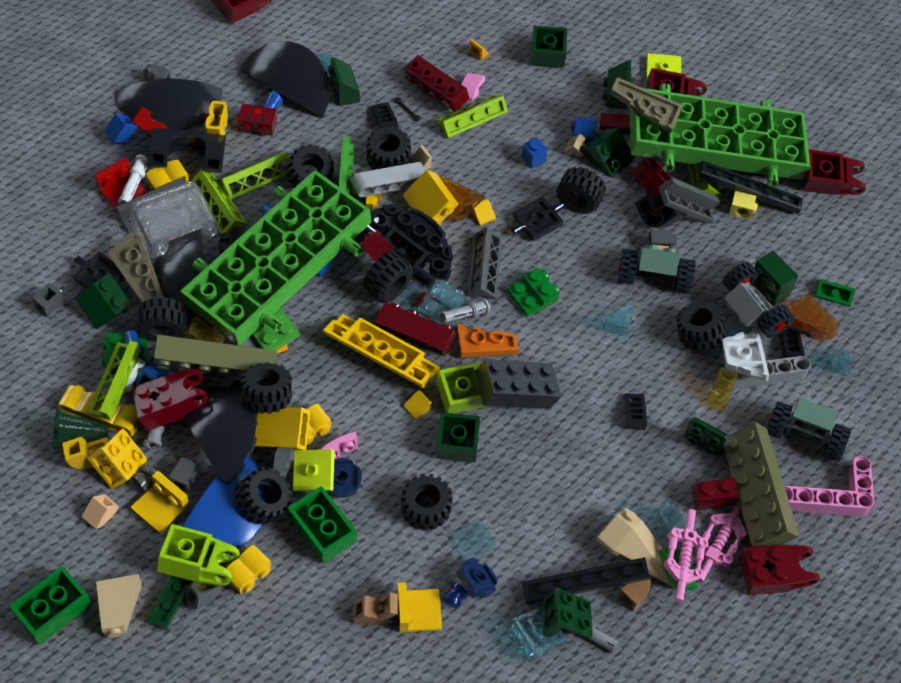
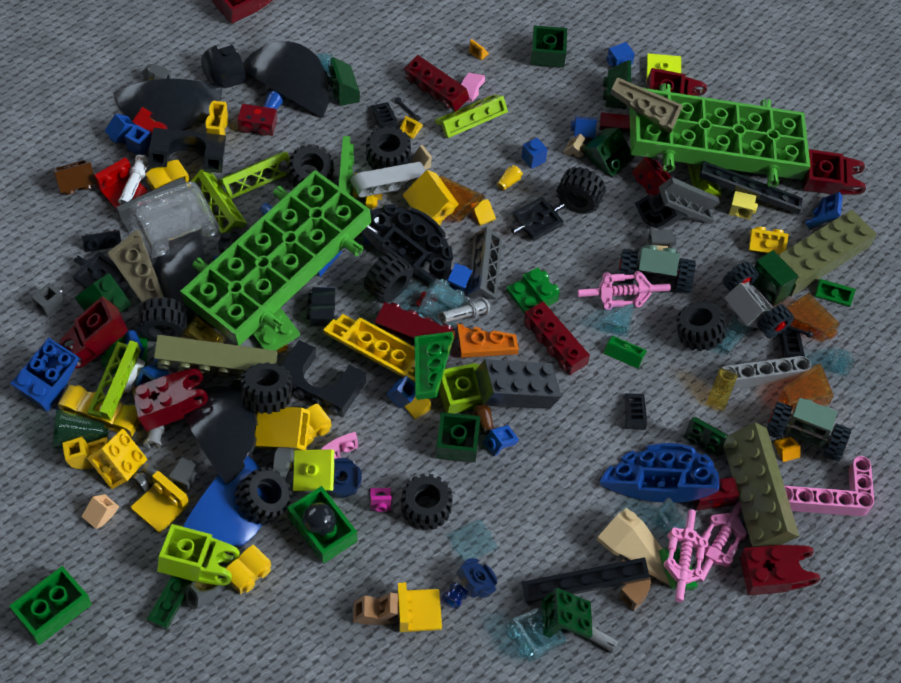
tan slope [96,574,142,638] -> none
dark red brick [360,231,394,262] -> none
white wing [722,327,769,381] -> none
none -> blue slope [10,337,80,412]
none -> reddish brown slope [52,159,97,195]
none -> dark red brick [59,296,128,369]
none -> black hinge [81,229,121,252]
none -> blue brick [125,124,151,155]
none -> black brick [201,45,246,88]
none -> black arch [281,340,366,417]
none -> black hair [302,503,336,536]
none -> black brick [307,287,336,326]
none -> dark pink bracket [370,488,391,512]
none -> blue brick [386,376,416,408]
none -> yellow slope [399,116,423,139]
none -> green wing [415,332,454,400]
none -> blue brick [444,263,472,296]
none -> reddish brown cone [472,404,494,435]
none -> blue bracket [483,425,519,456]
none -> yellow cone [497,165,523,191]
none -> dark red brick [524,301,590,375]
none -> bright pink bar [577,271,671,310]
none -> blue brick [600,443,719,503]
none -> green slope [604,336,647,369]
none -> blue brick [606,42,635,67]
none -> yellow bracket [748,226,789,255]
none -> light orange slope [773,436,801,462]
none -> olive brick [779,209,877,297]
none -> clear orange slope [779,363,834,412]
none -> blue wing [805,192,842,229]

